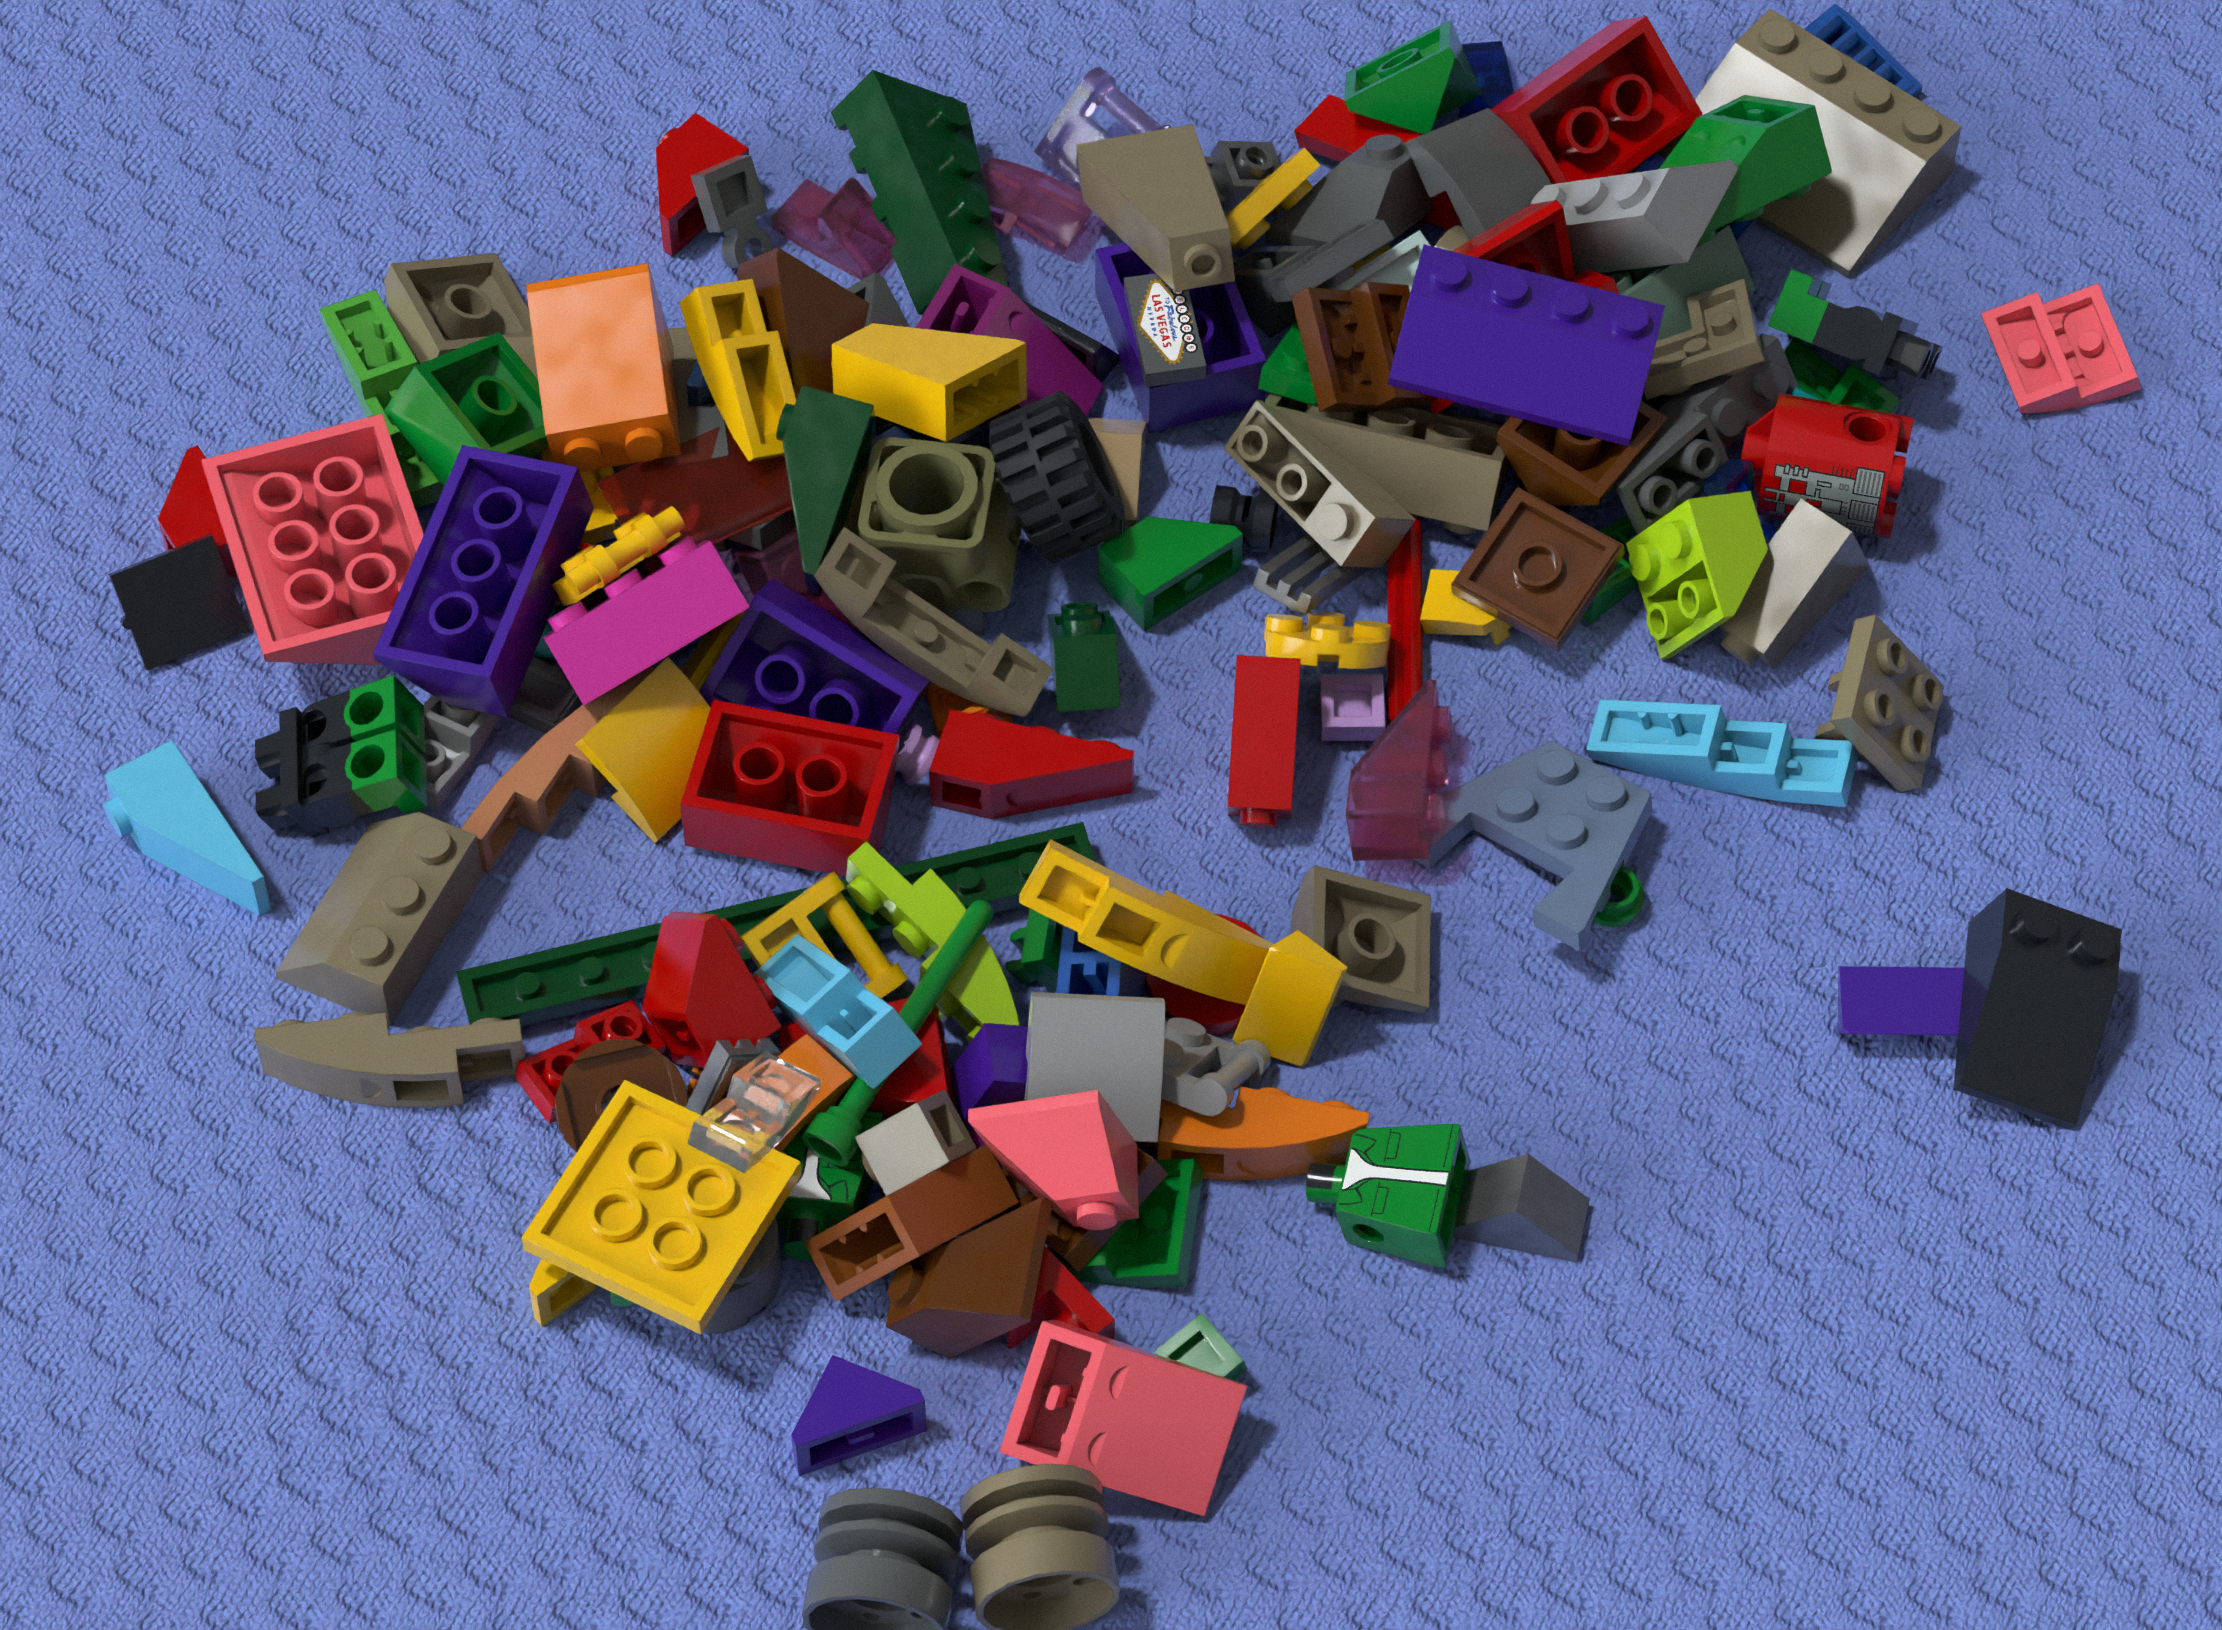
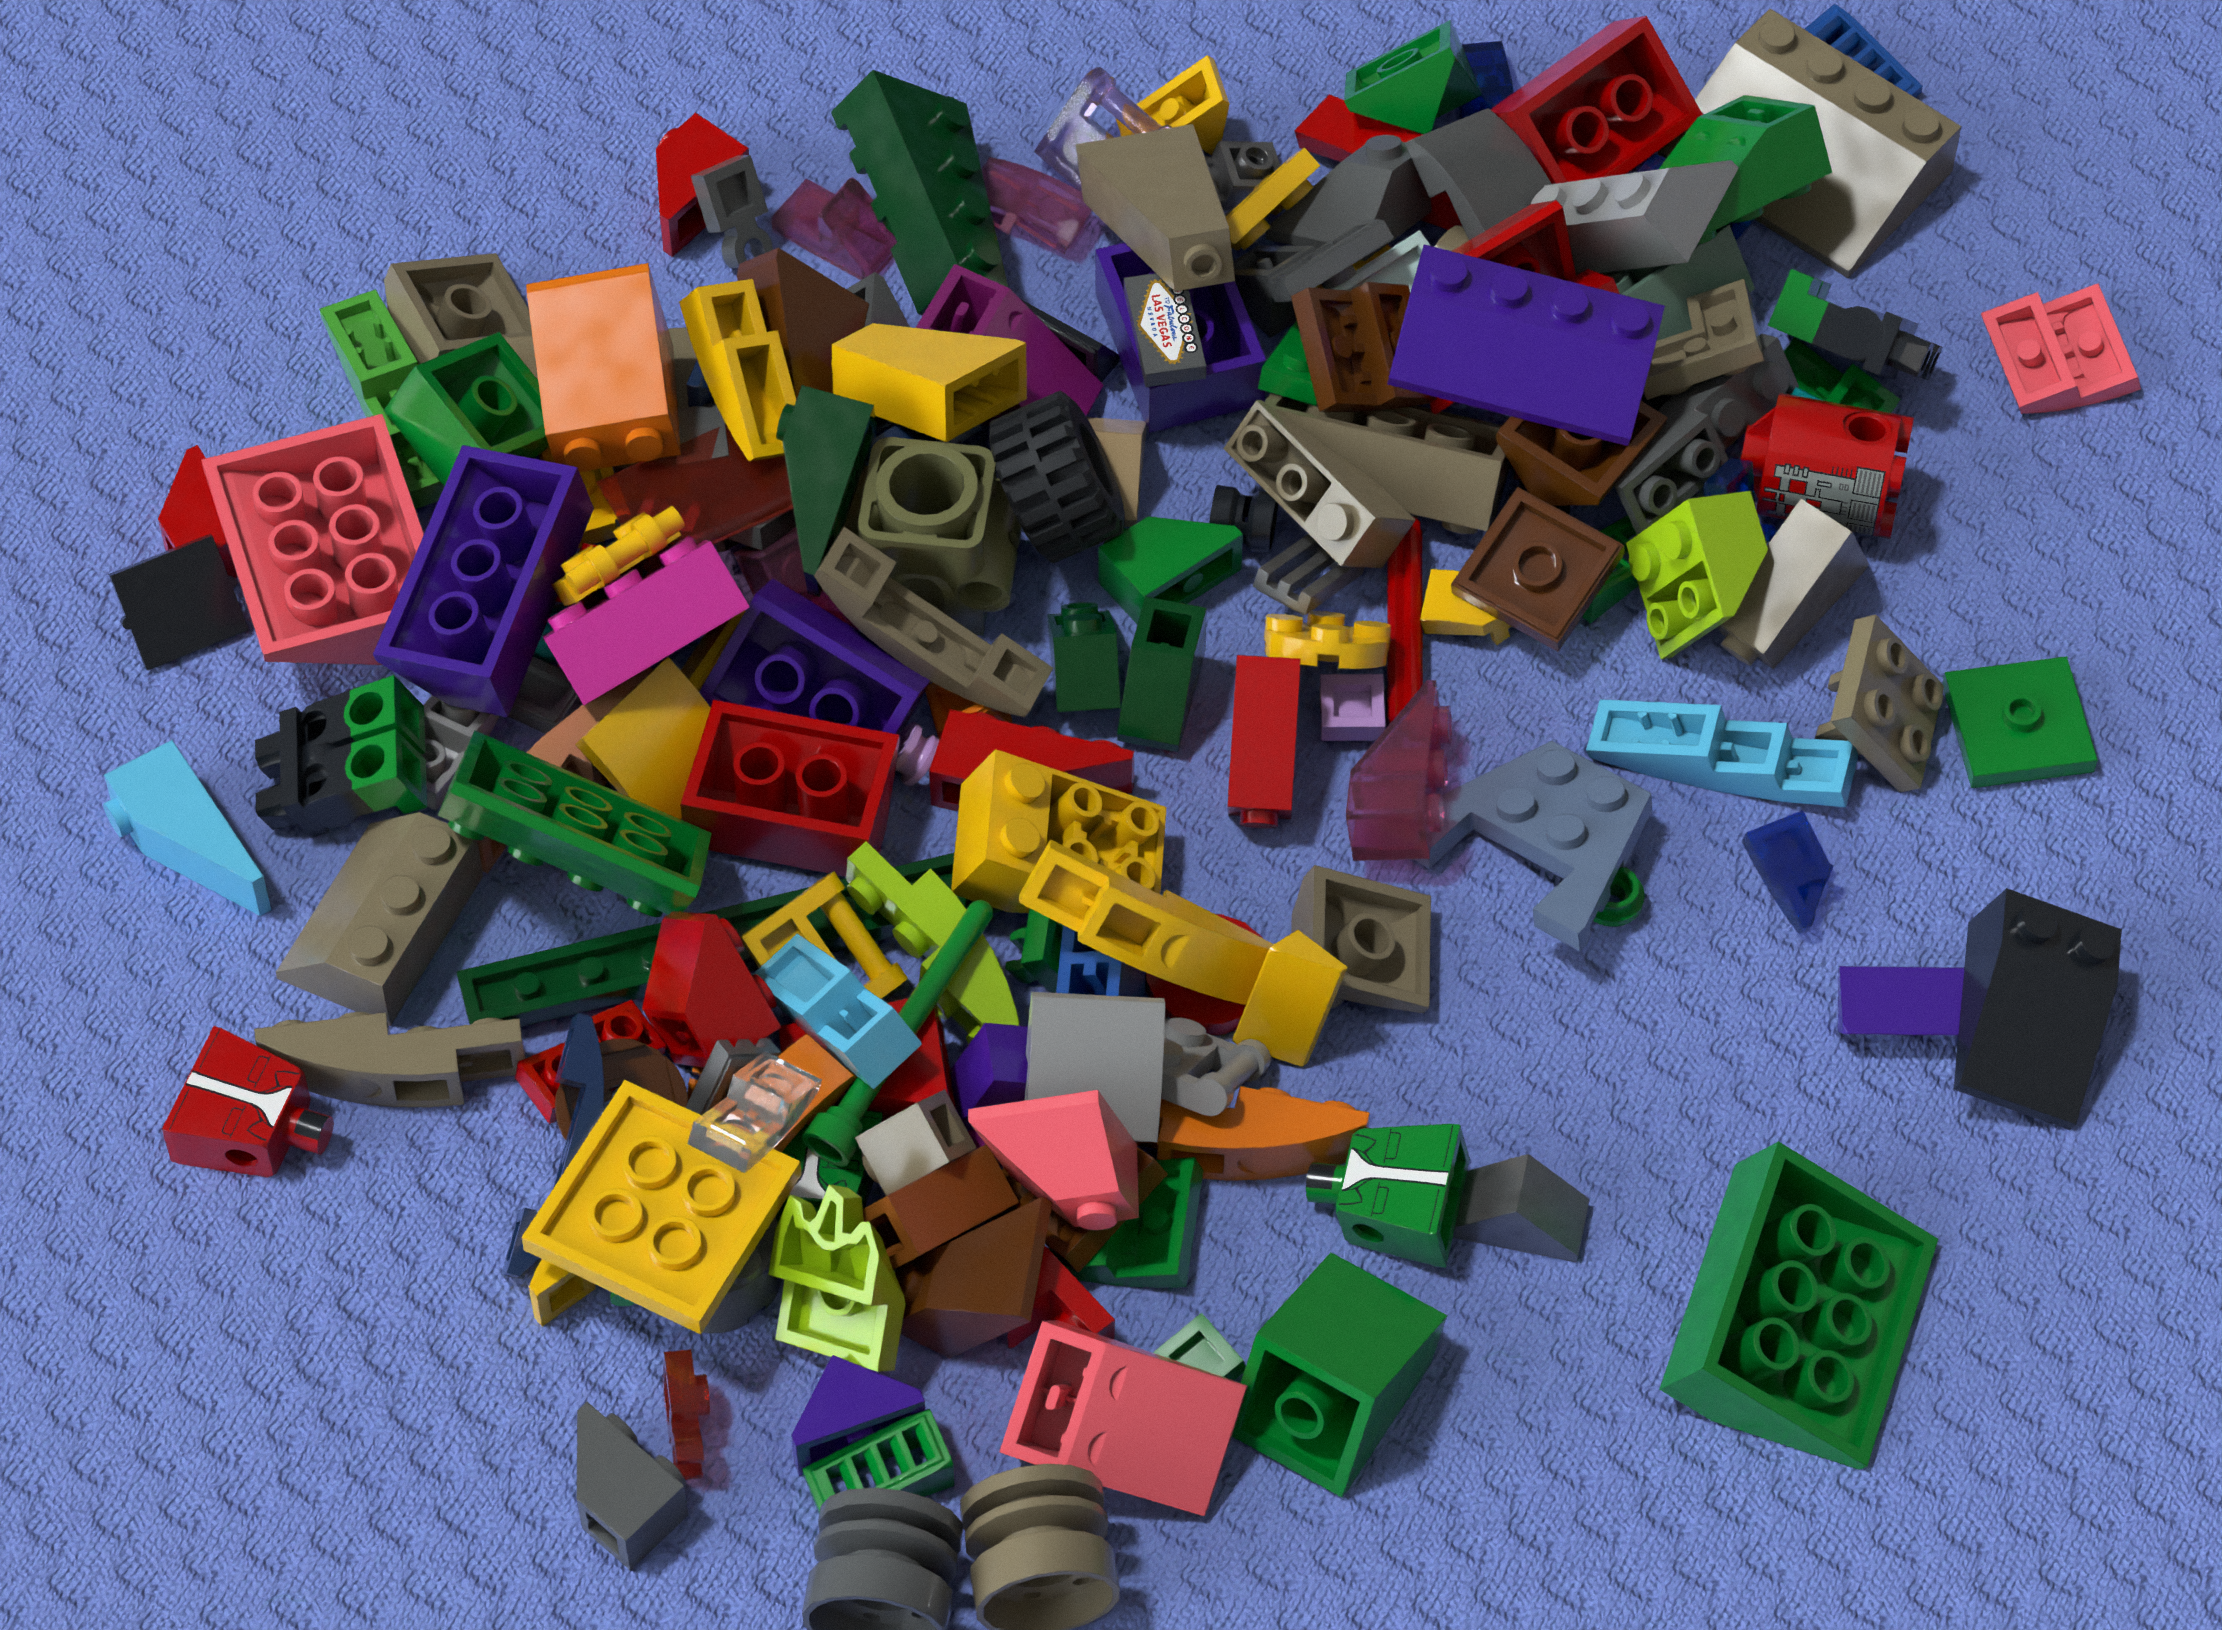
none -> red torso [162,1026,334,1177]
none -> green slope [438,730,712,917]
none -> dark blue slope [501,1013,604,1278]
none -> dark grey slope [576,1402,688,1570]
none -> clear red plate [662,1349,710,1480]
none -> lime plate [768,1184,905,1372]
none -> green slope [802,1409,955,1514]
none -> yellow slope [951,749,1167,913]
none -> yellow slope [1116,55,1230,155]
none -> dark green slope [1117,596,1207,752]
none -> green slope [1232,1252,1448,1497]
none -> green slope [1659,1141,1938,1470]
none -> clear blue slope [1742,810,1834,935]
none -> green plate [1942,656,2098,788]

